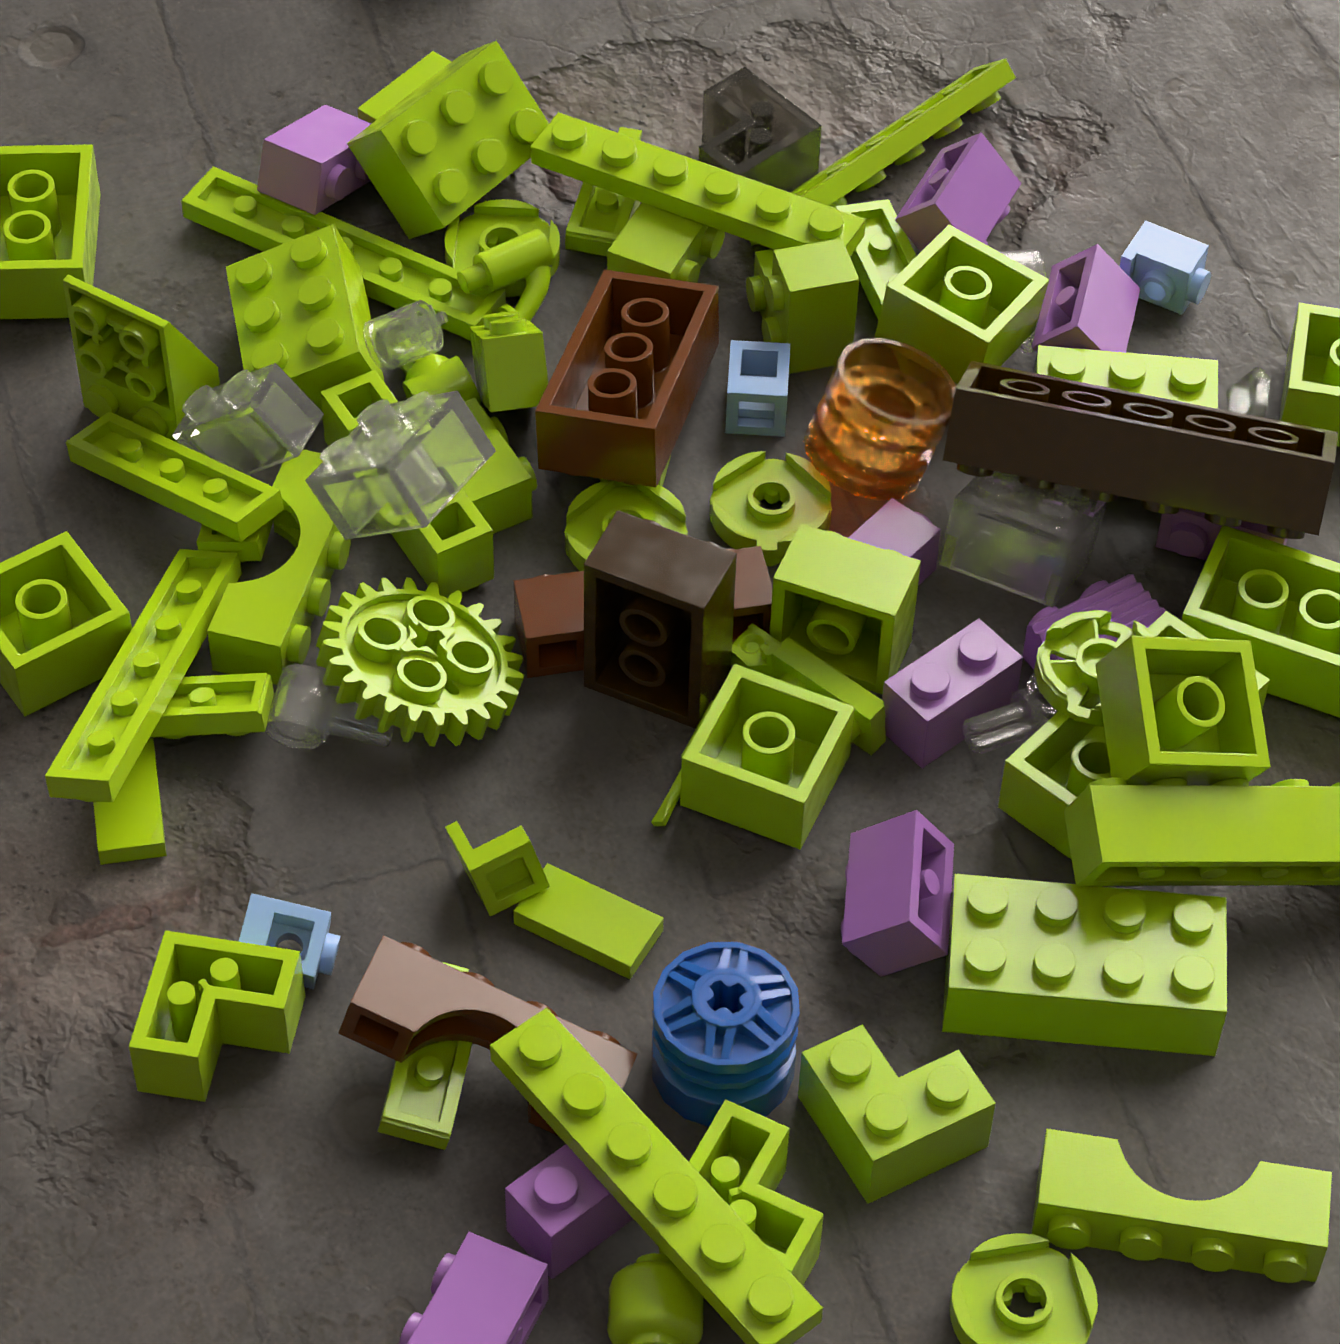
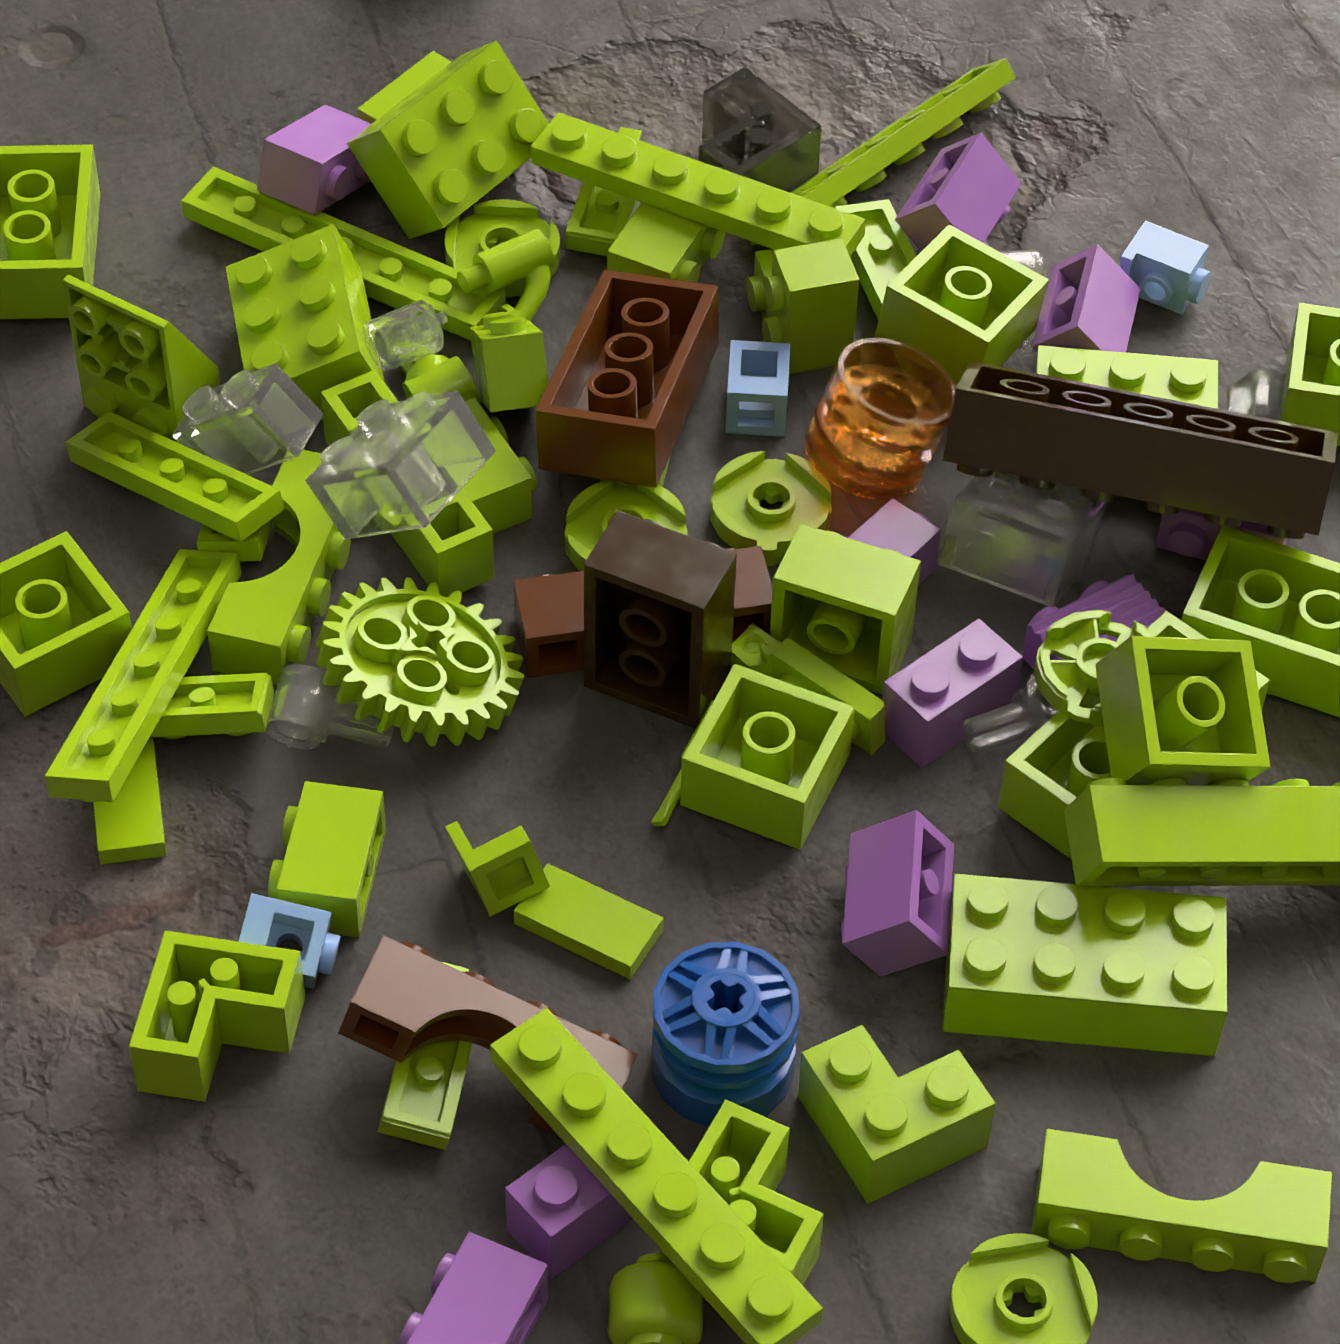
none -> lime brick [268,781,386,938]

